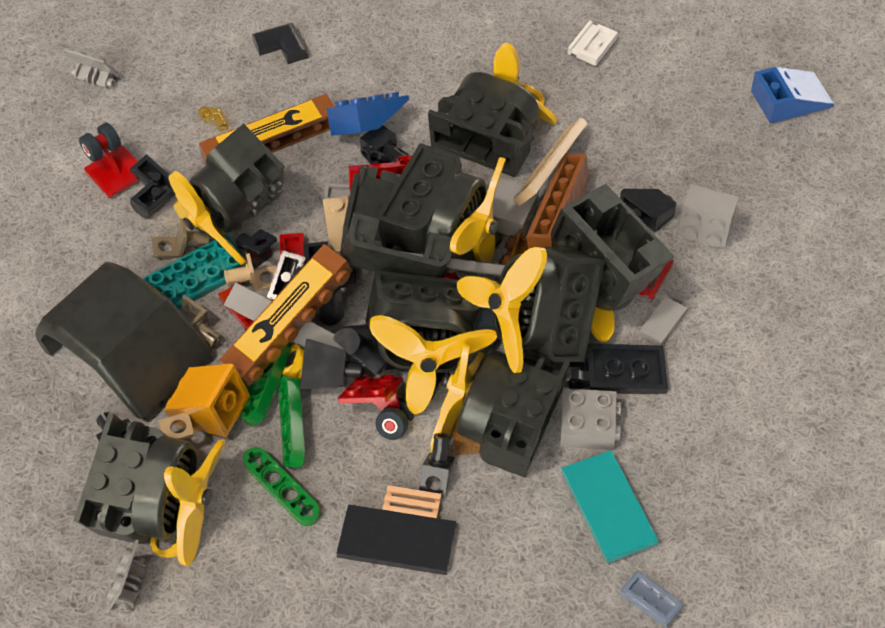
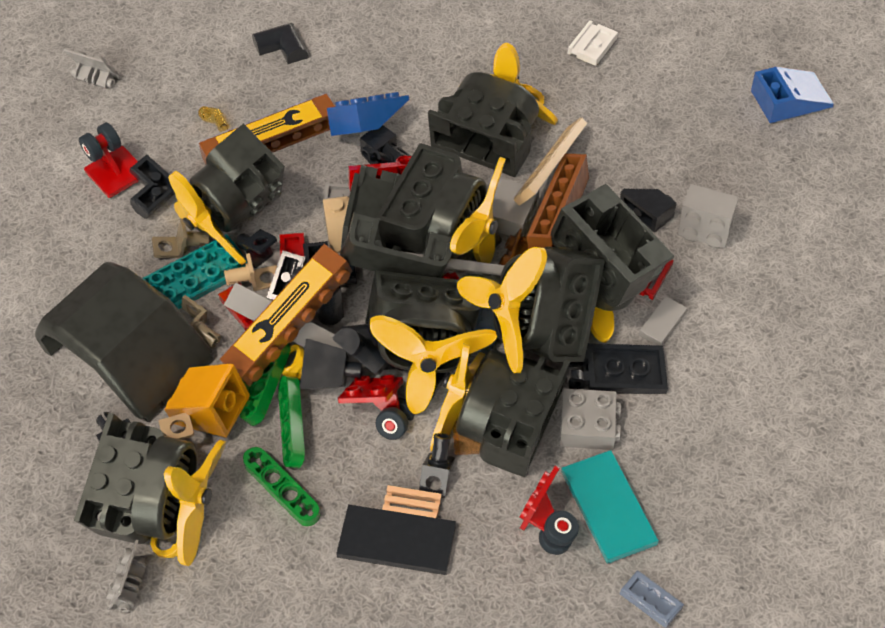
none -> plate [519,465,579,555]

